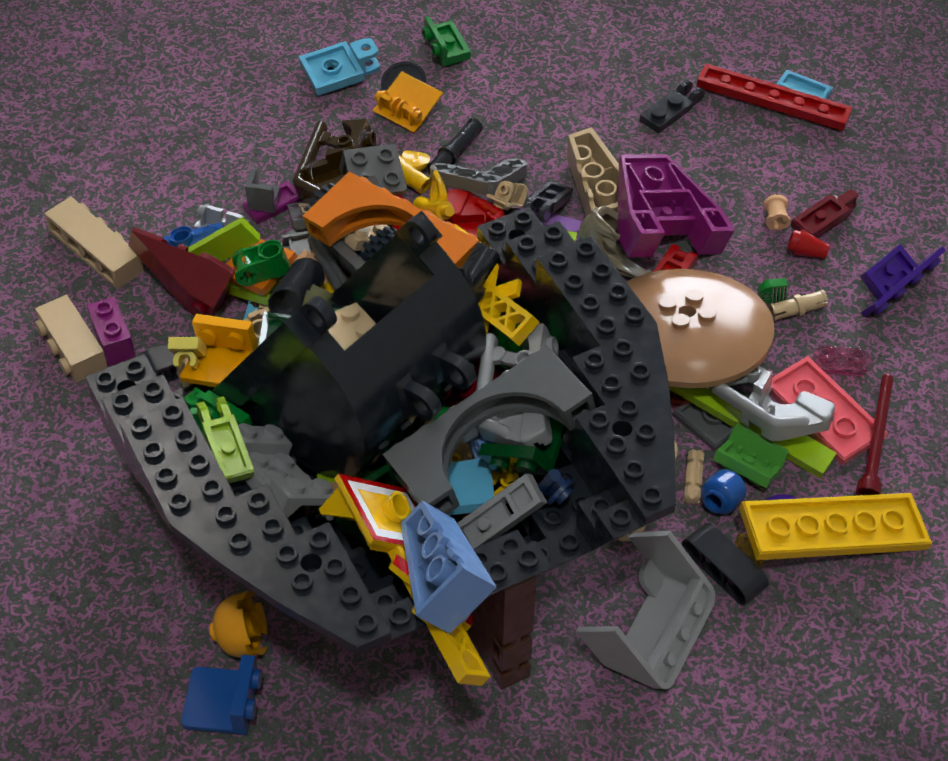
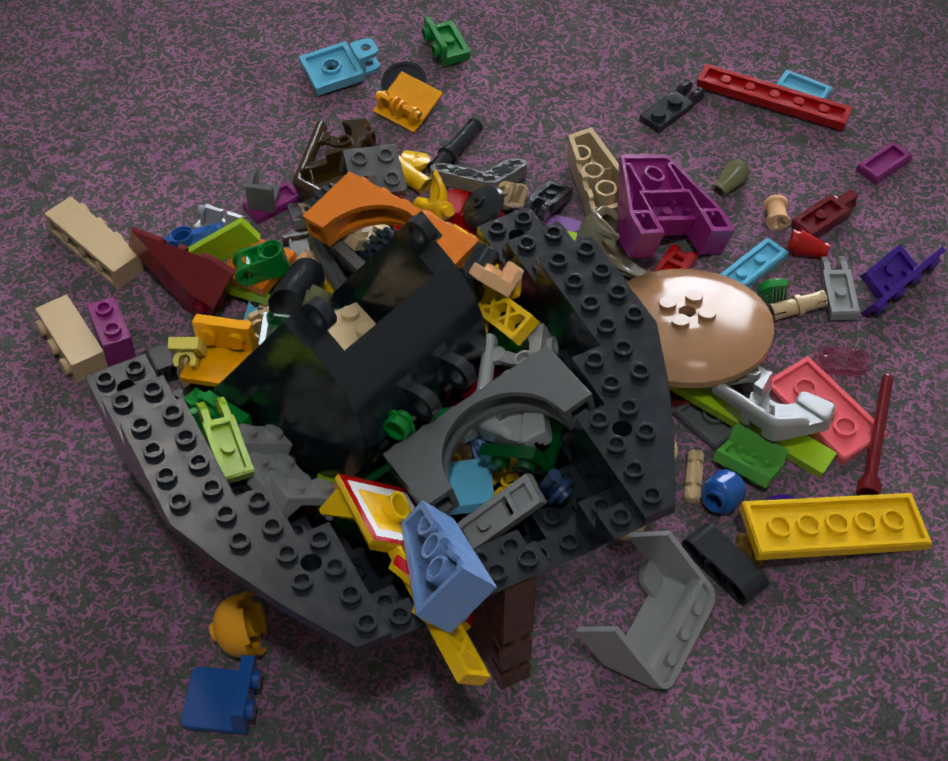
none -> green plate [383,410,415,441]
none -> black piece [463,185,504,229]
none -> light nougat bracket [469,261,524,297]
none -> olive cone [712,159,750,197]
none -> medium azure tile [720,237,789,288]
none -> light grey hinge [820,256,860,320]
none -> magenta tile [856,141,913,185]

